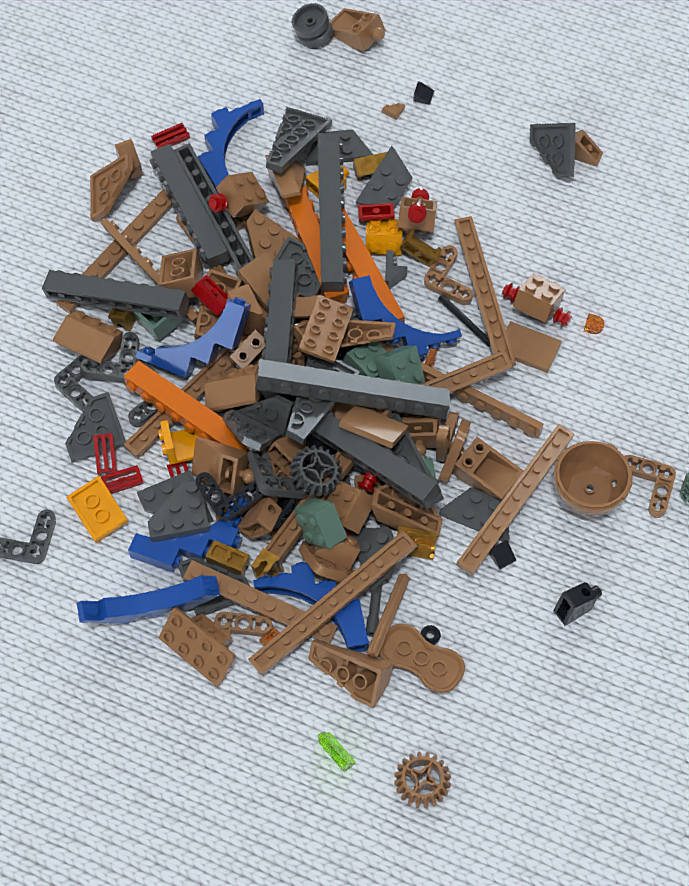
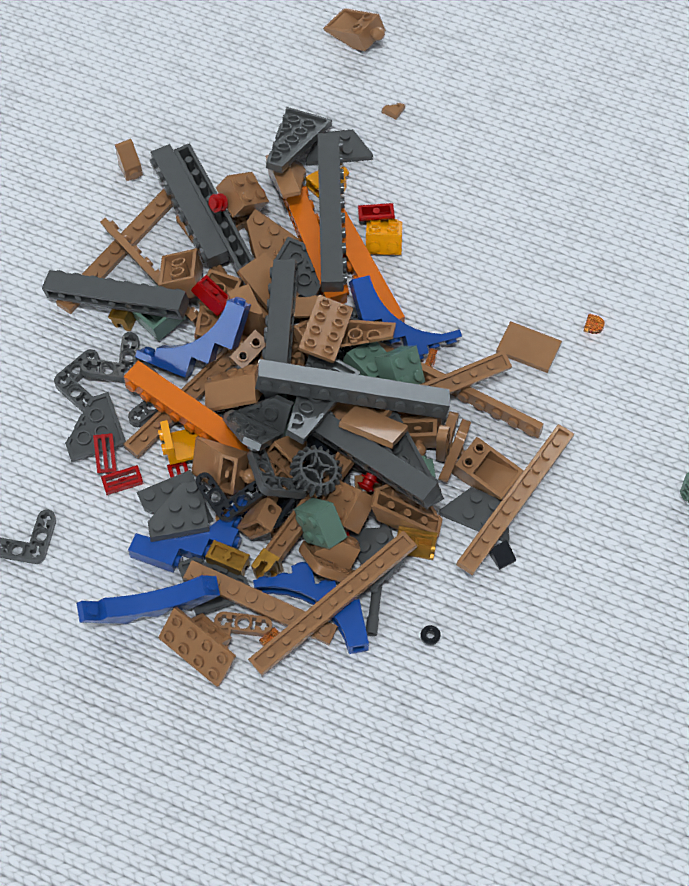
medium nougat slope [53,310,123,364] -> none
light orange tile [66,475,129,543] -> none
medium nougat plate [90,153,133,222] -> none
red tile [151,123,190,149] -> none
blue arch [198,99,264,193] -> none
dark grey wheel [292,3,334,48] -> none
medium nougat wedge [308,640,393,708] -> none
clear neon green slope [318,732,356,772] -> none
pearl gold hinge [353,152,387,180] -> none
dark grey wing [355,146,413,207] -> none
medium nougat axle [367,573,410,658] -> none
medium nougat plate [379,623,465,693] -> none
dark grey slope [385,250,408,289] -> none
medium nougat gear [394,751,451,809] -> none
medium nougat brick [397,188,438,233] -> none
pearl gold hinge [399,229,442,267] -> none
black slope [413,81,434,105] -> none
medium nougat beam [424,245,473,305] -> none
black bar [438,294,490,347] -> none
medium nougat plate [454,216,516,367] -> none
medium nougat brick [502,273,572,328] -> none
dark grey plate [530,123,576,177] -> none
black torso [553,582,602,626] -> none
medium nougat piece [554,441,633,515] -> none
medium nougat slope [575,130,603,166] -> none
medium nougat beam [624,455,676,518] -> none

